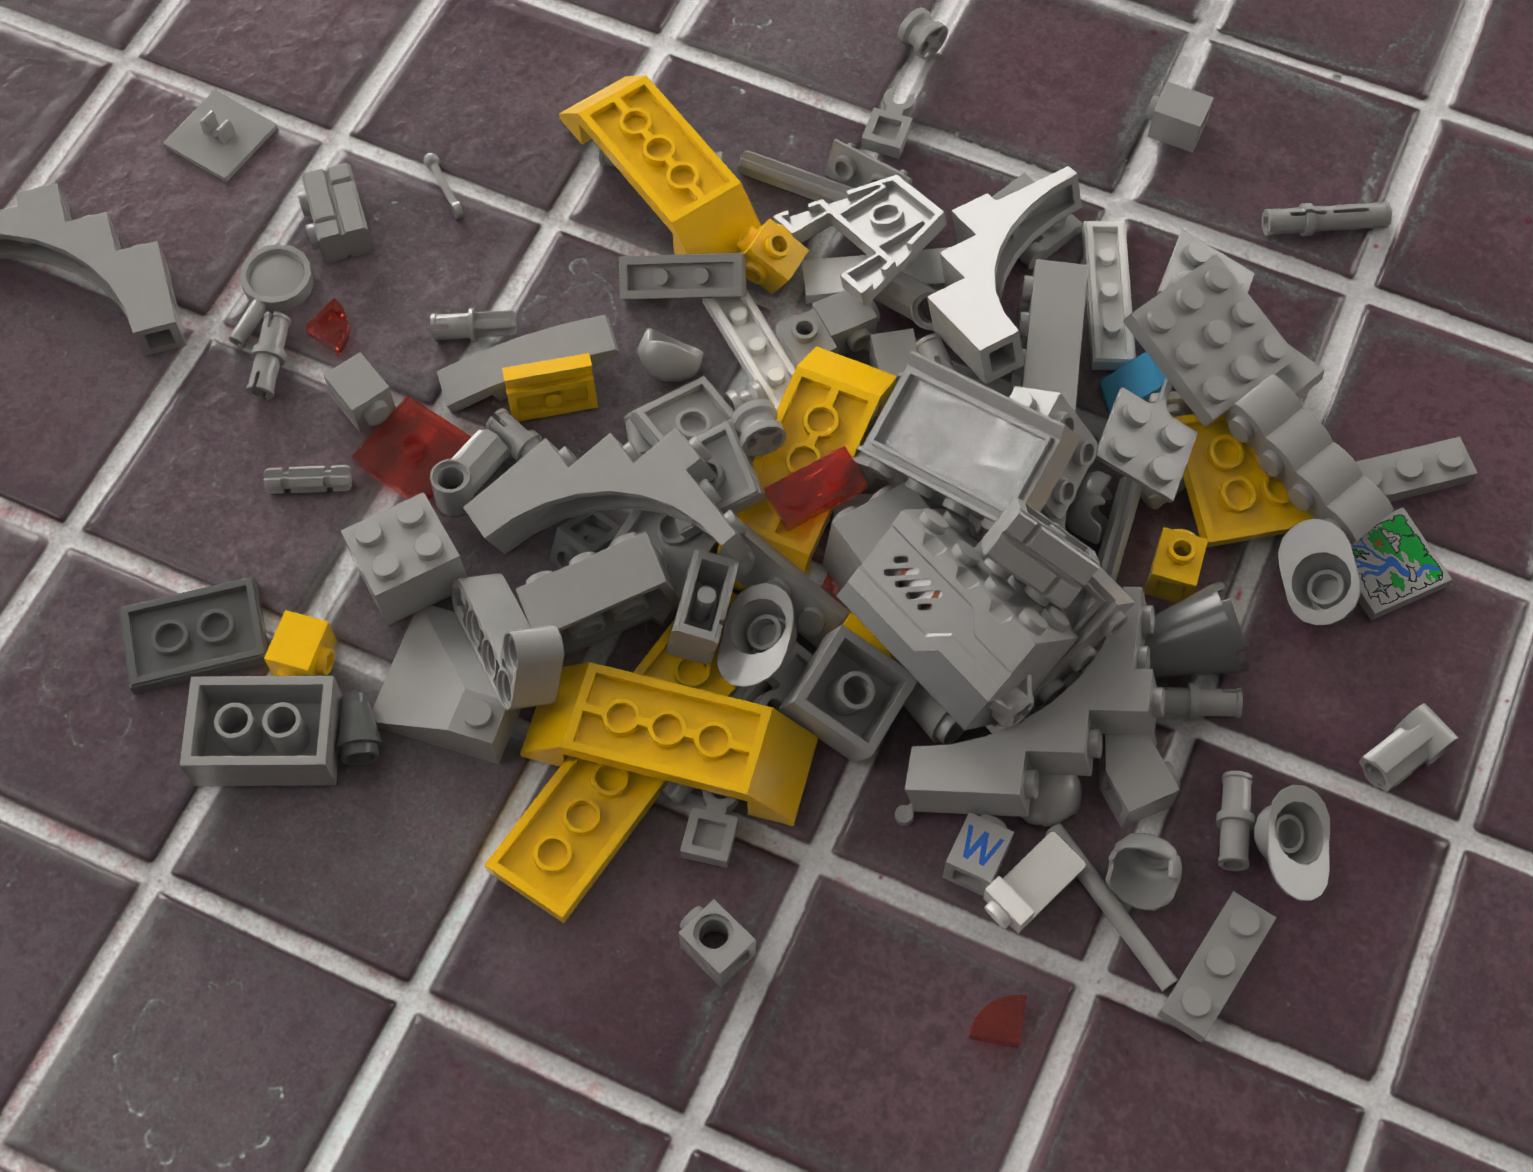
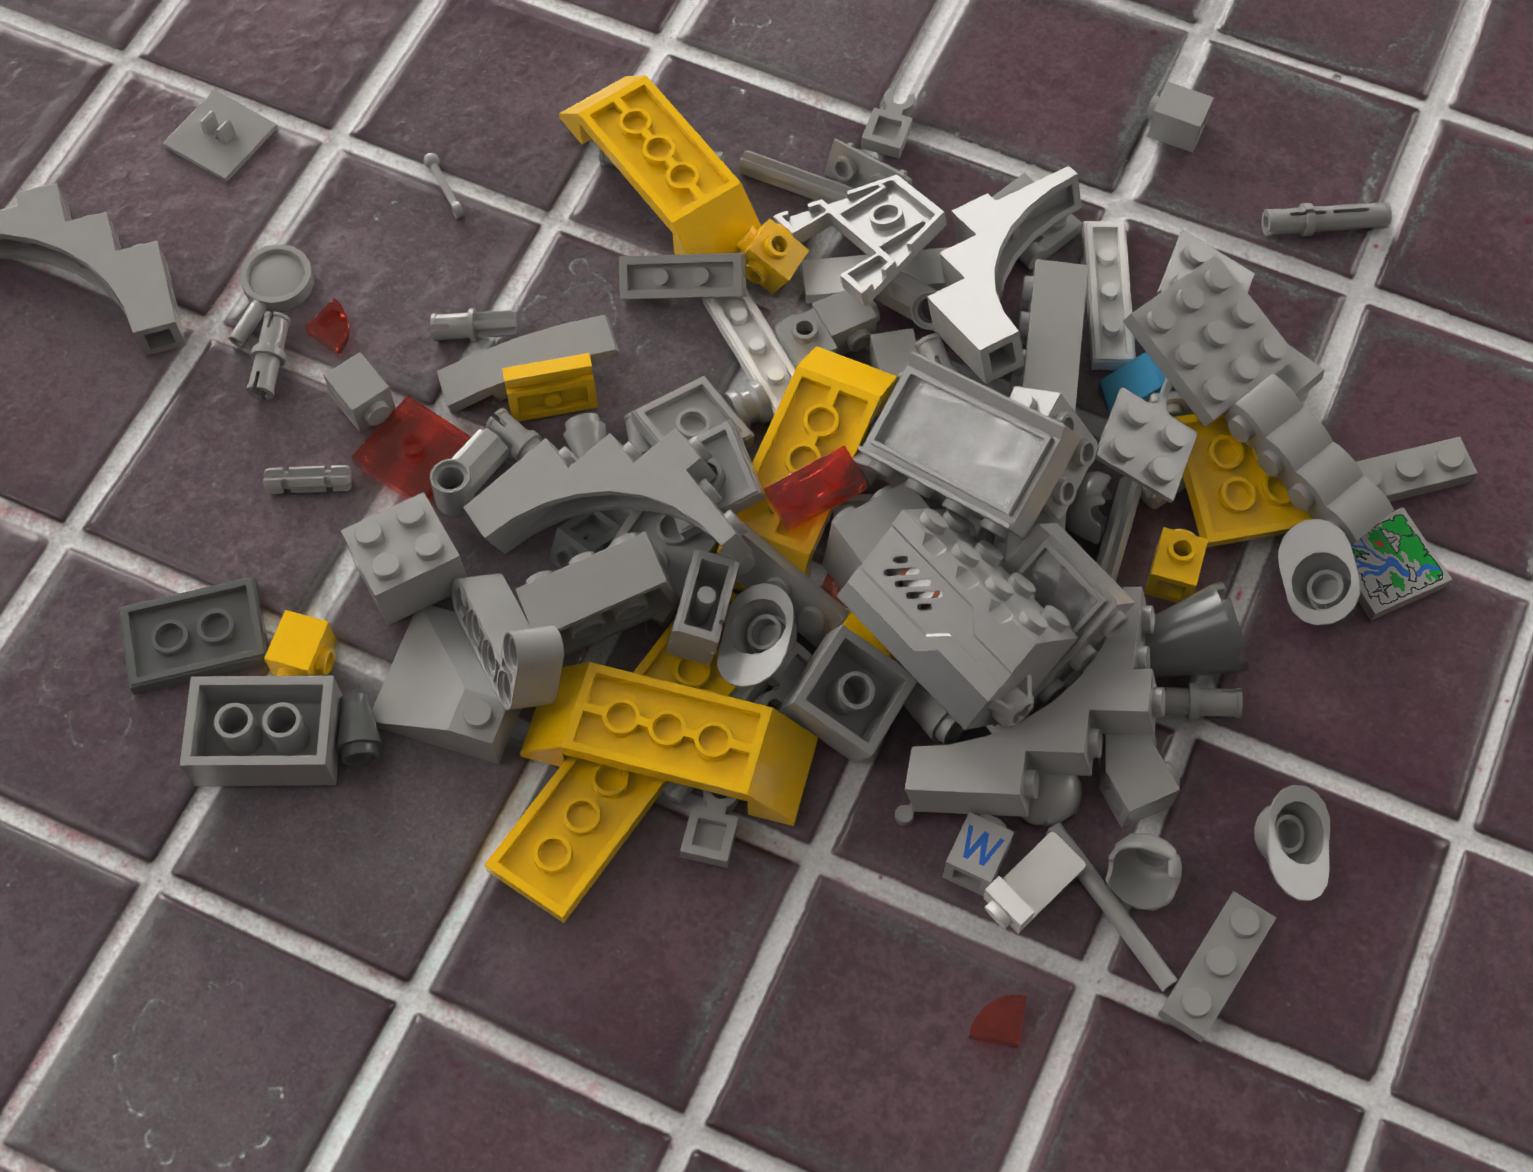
light grey brick [297,163,374,263] -> none
light grey hair [638,328,703,383] -> none
light grey brick [678,899,756,988] -> none
light grey wheel [732,399,786,456] -> none
light grey wheel [898,7,948,59] -> none
light grey brick [981,497,1100,610] -> none
light grey pin [1216,771,1255,871] -> none
light grey piece [1359,703,1459,792] -> none
none -> light grey cone [563,413,607,459]

